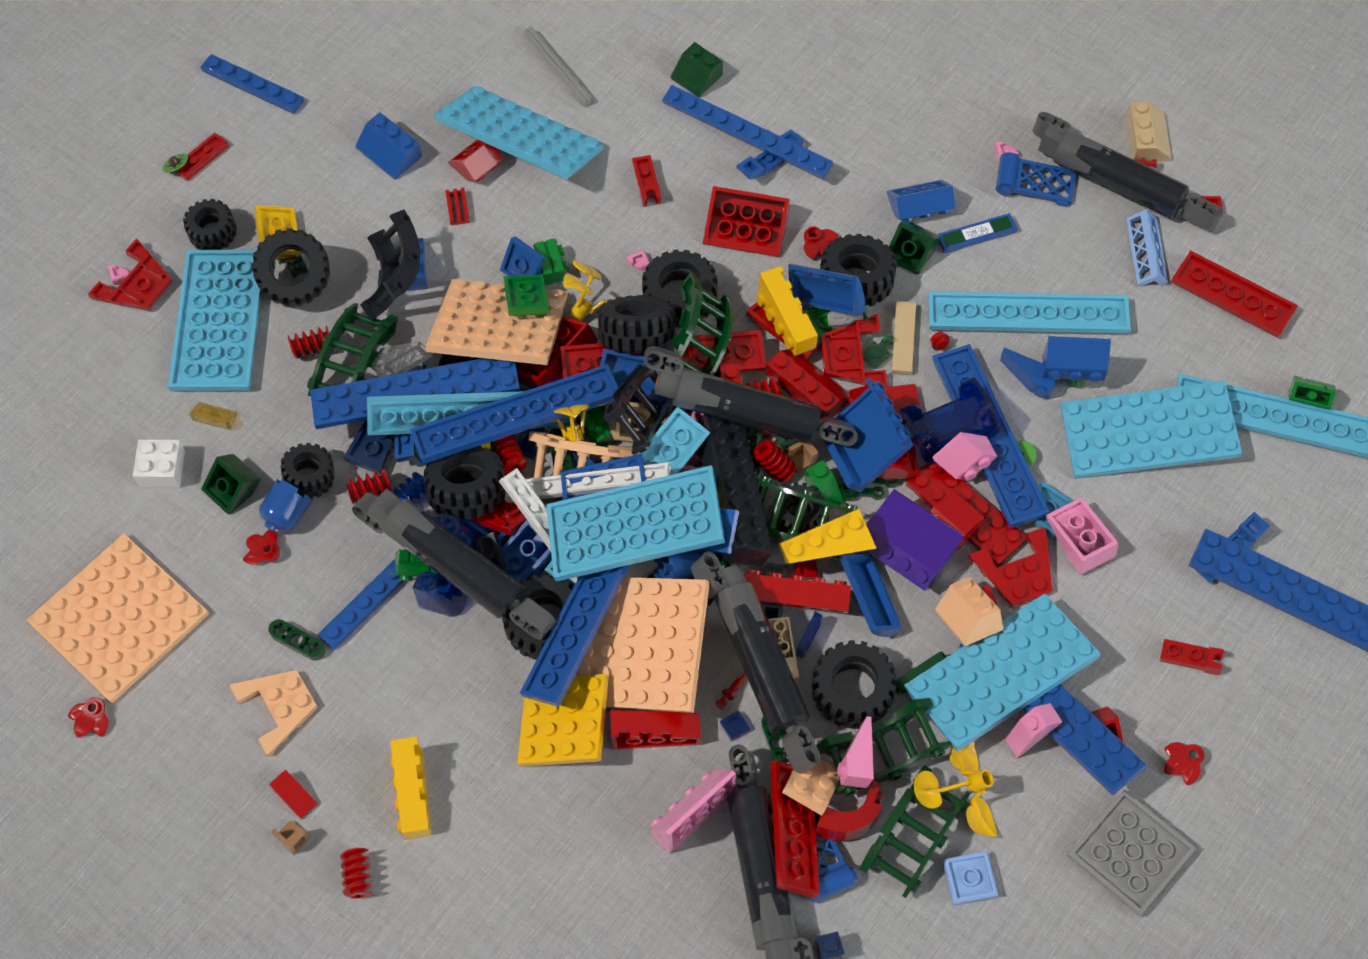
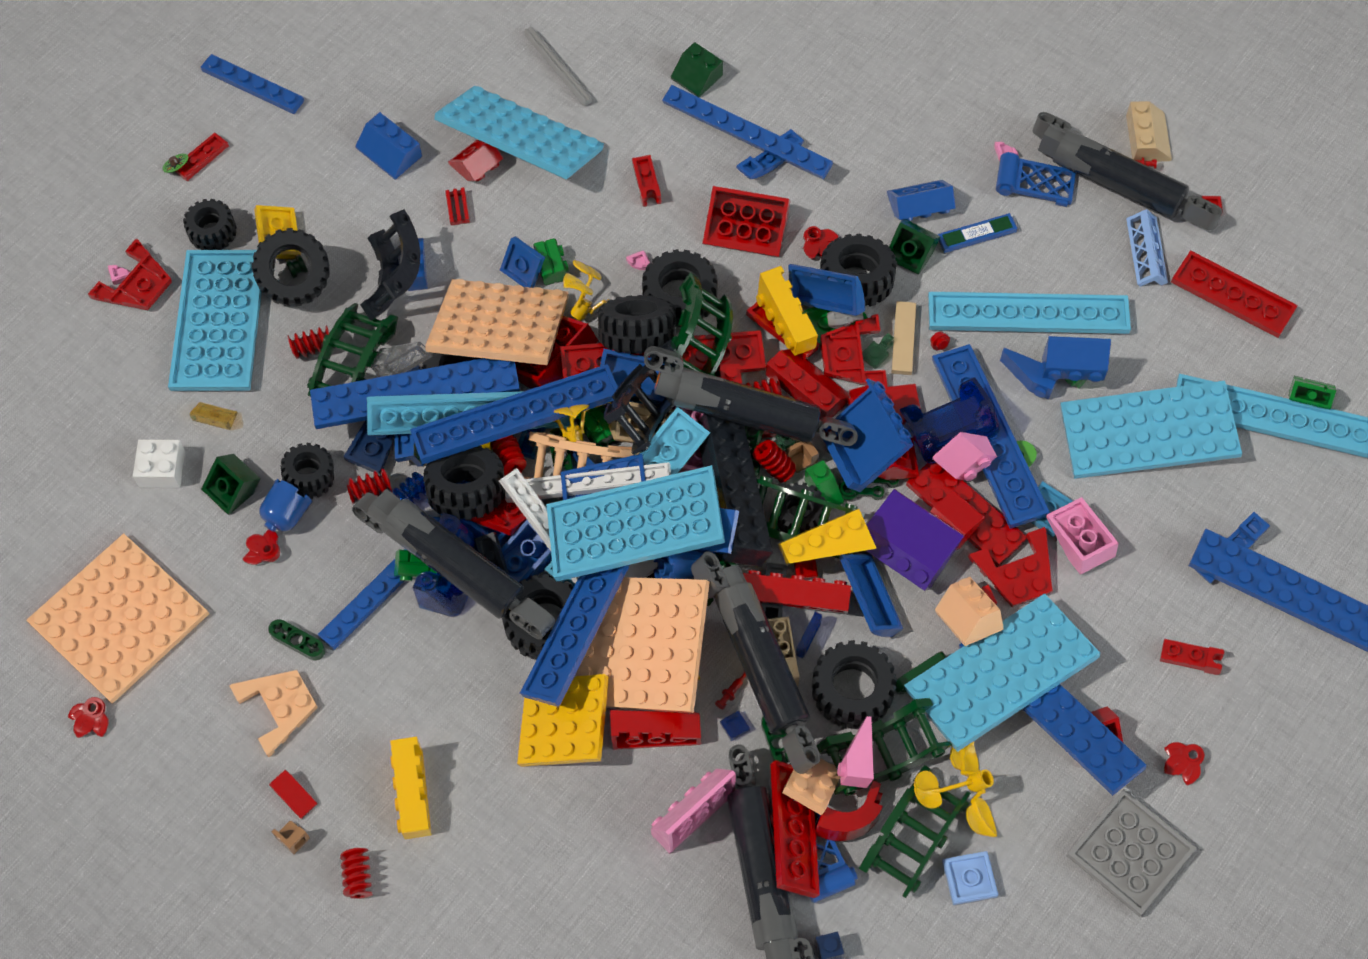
green plate [503,274,549,317] -> none
bright pink slope [1005,703,1062,758] -> none

